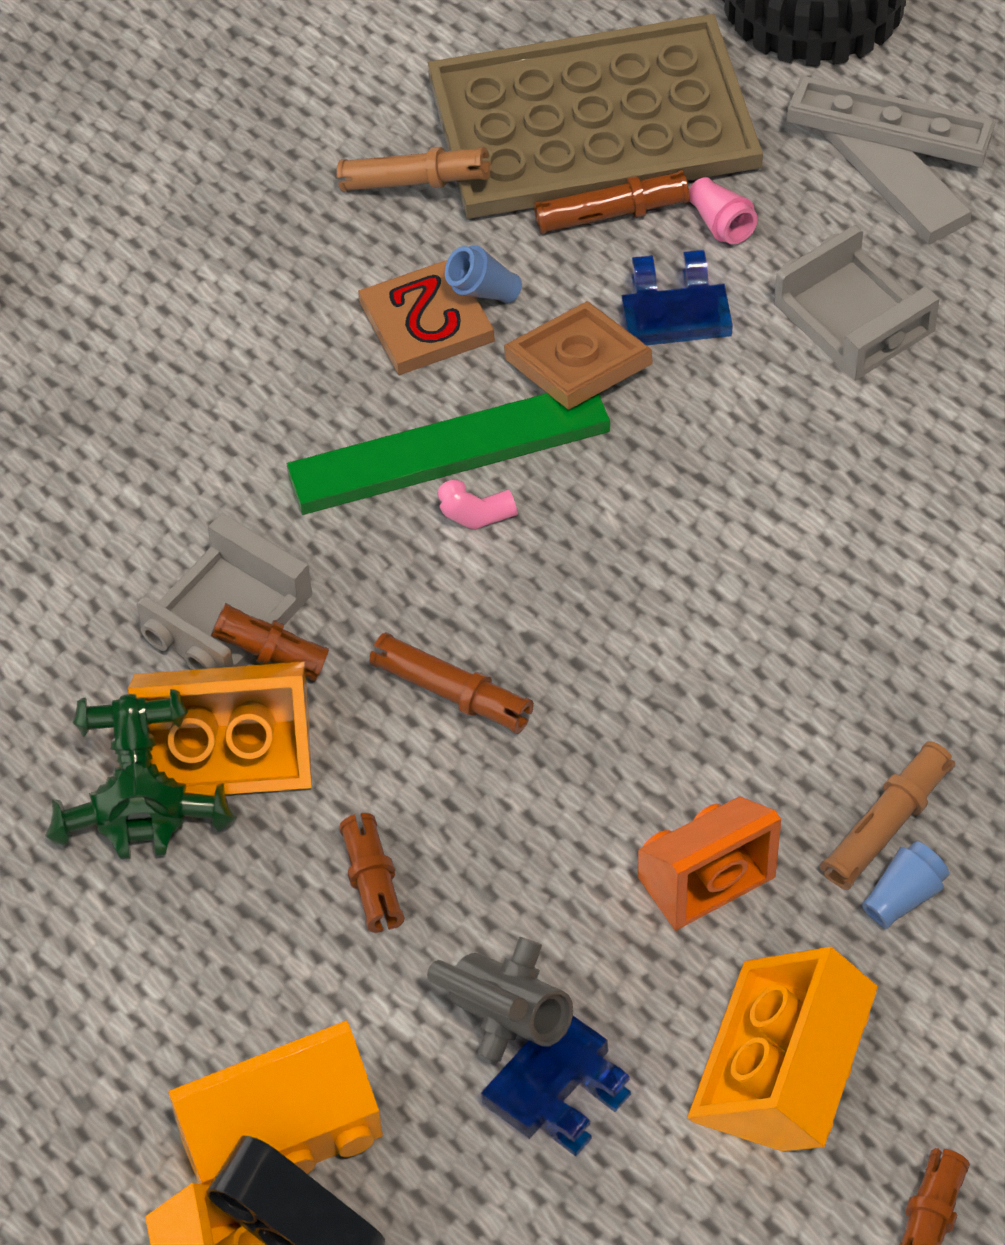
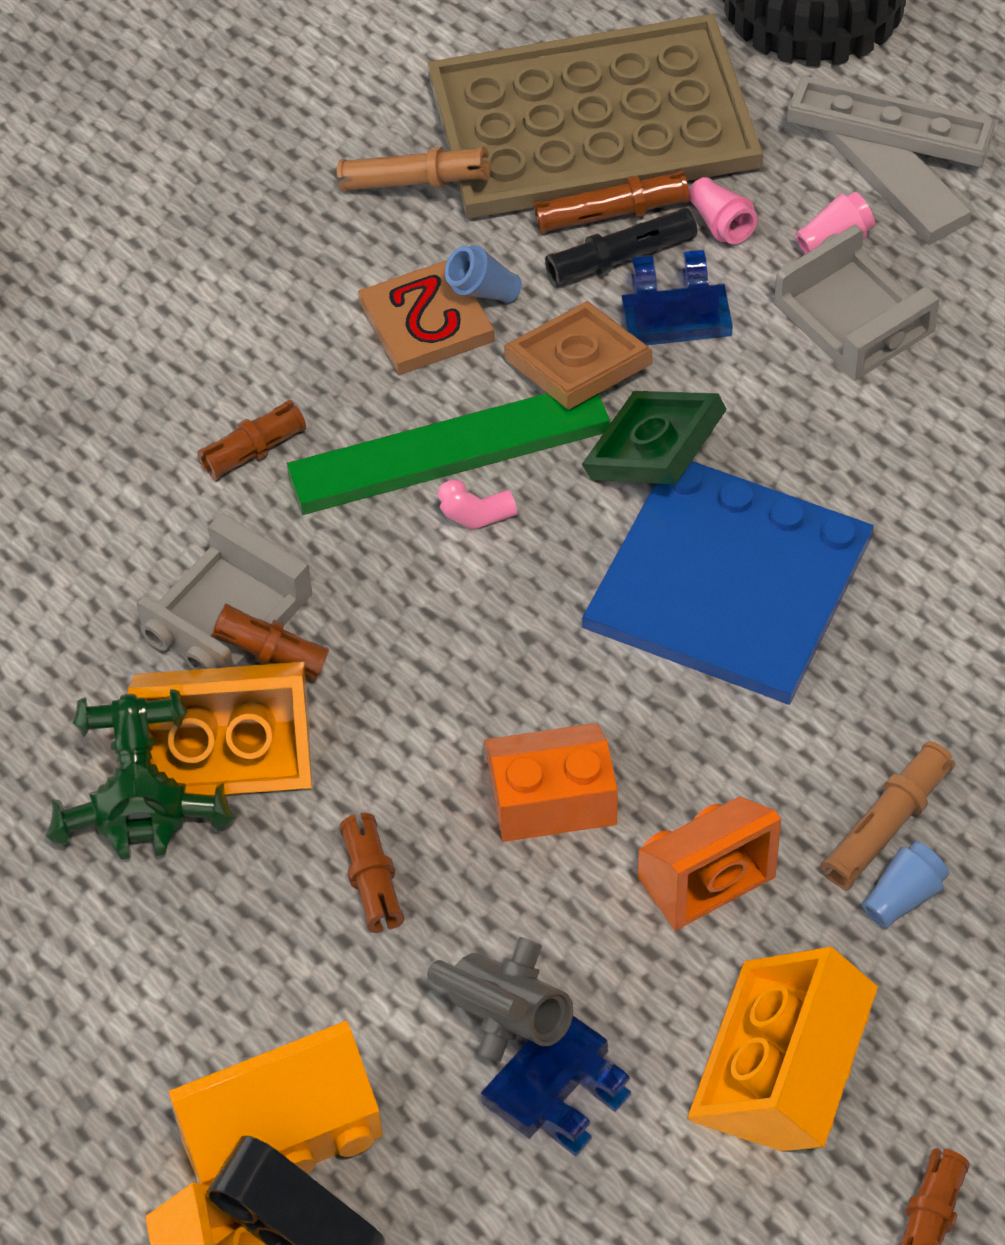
dark orange pin [369,632,534,734] -> none
none -> dark orange pin [197,400,306,481]
none -> orange slope [484,723,618,842]
none -> black pin [545,207,698,287]
none -> dark green plate [582,391,727,485]
none -> blue plate [582,461,874,705]
none -> bright pink cone [795,192,875,254]

